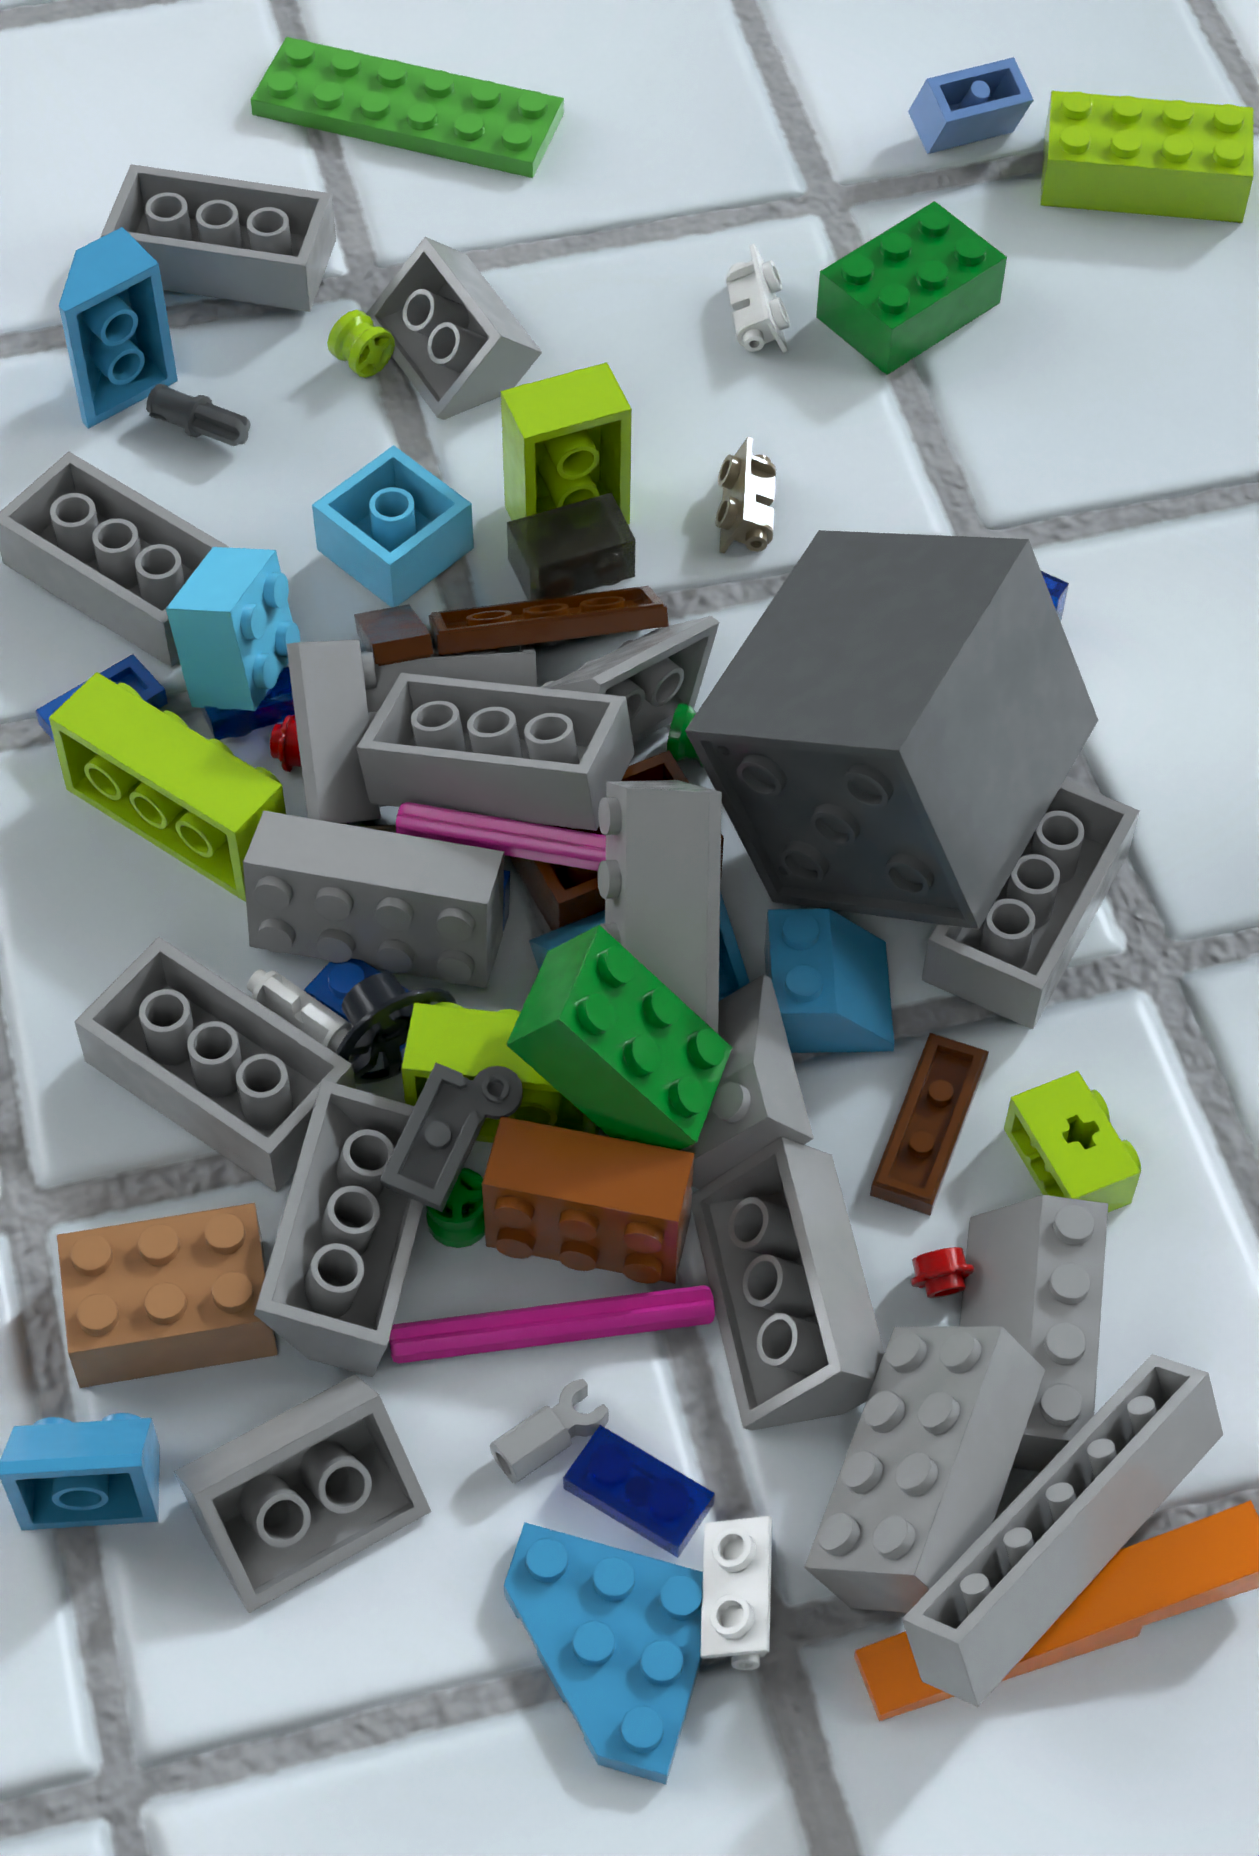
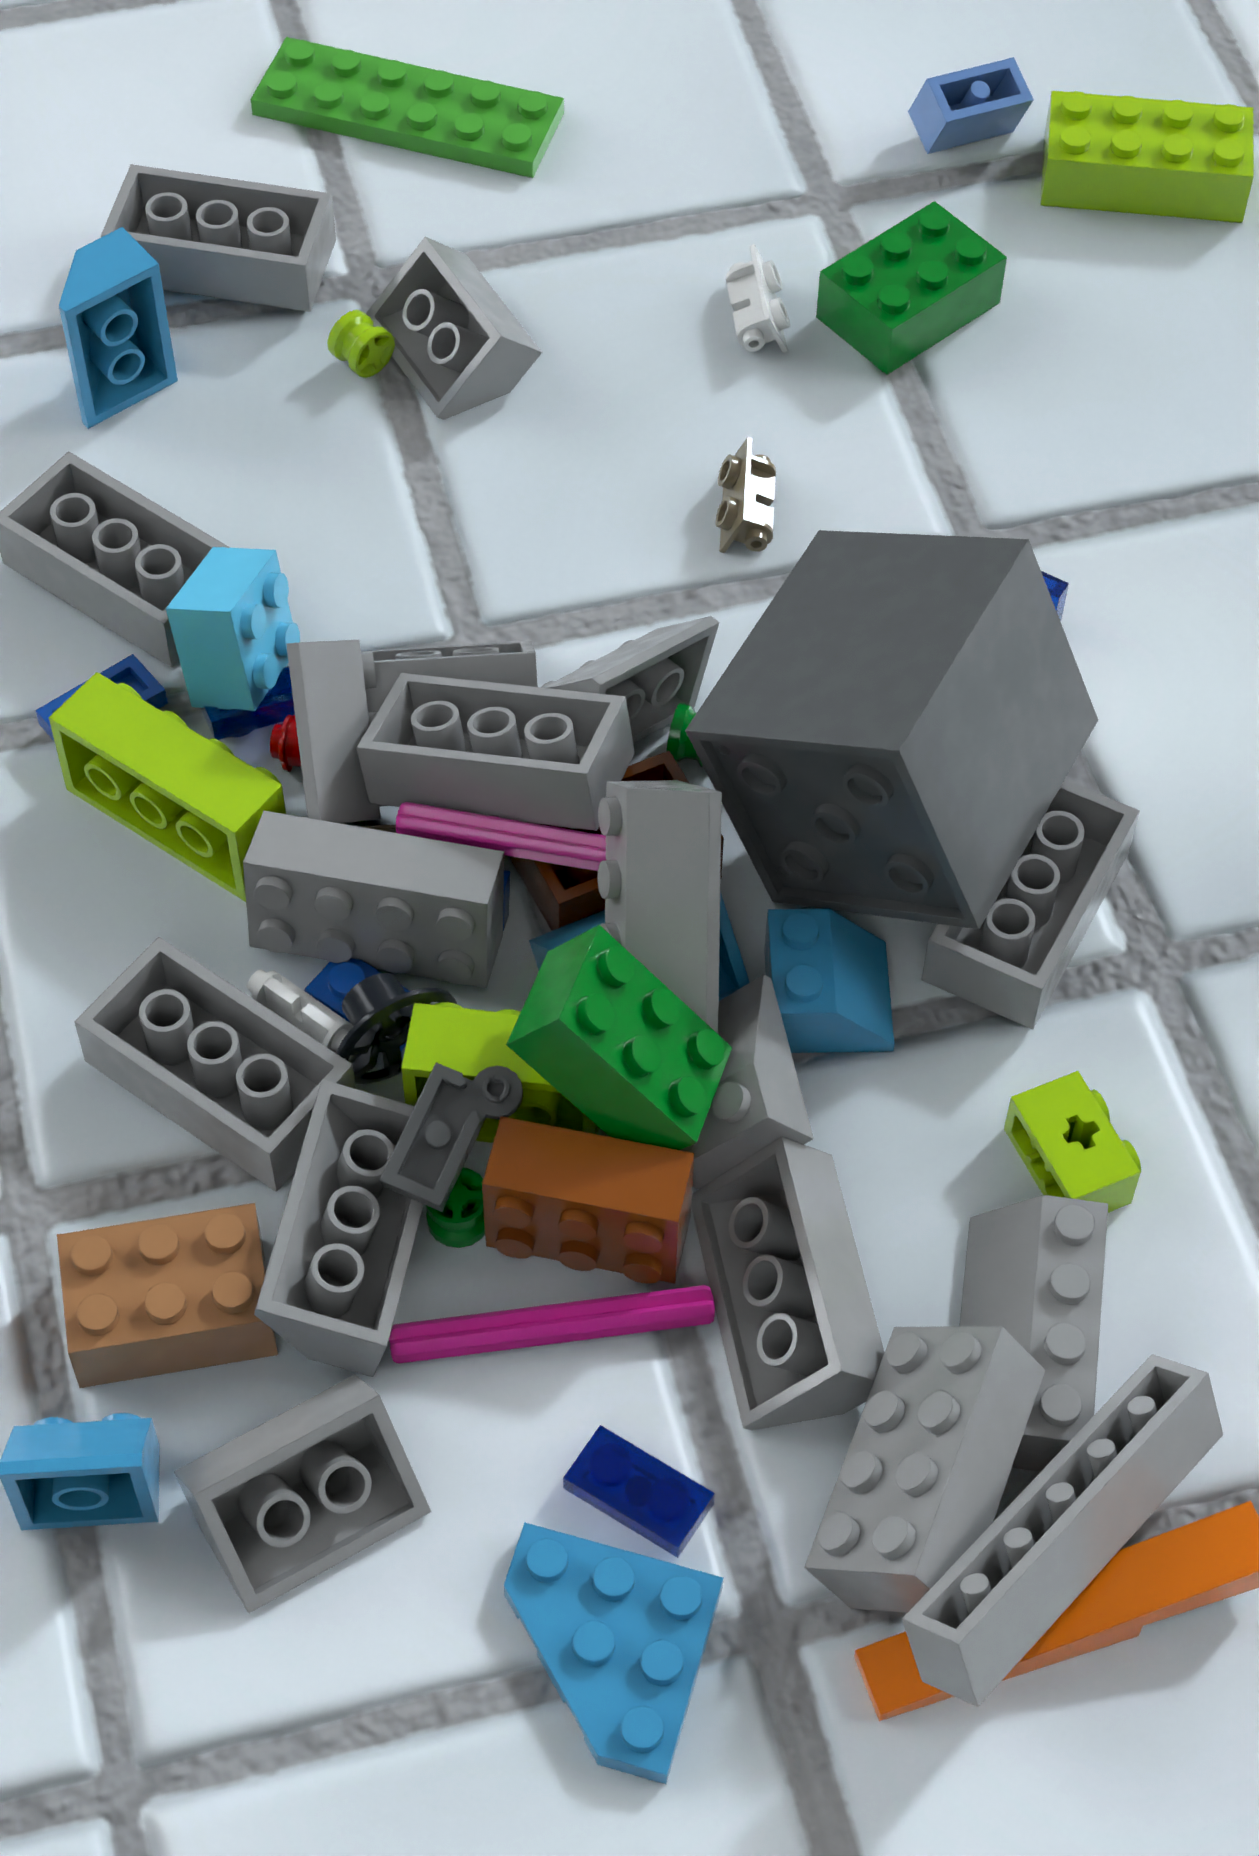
dark grey axle [146,384,251,446] -> none
medium azure brick [312,445,474,607] -> none
tile [354,604,434,666] -> none
reddish brown tile [428,586,669,655] -> none
light grey bar [490,1379,609,1484] -> none
lime brick [500,362,632,553] -> none
clear smoke brick [507,493,636,600] -> none
white hinge [700,1516,772,1670] -> none
reddish brown tile [870,1033,989,1216] -> none
red plate [910,1247,974,1298] -> none

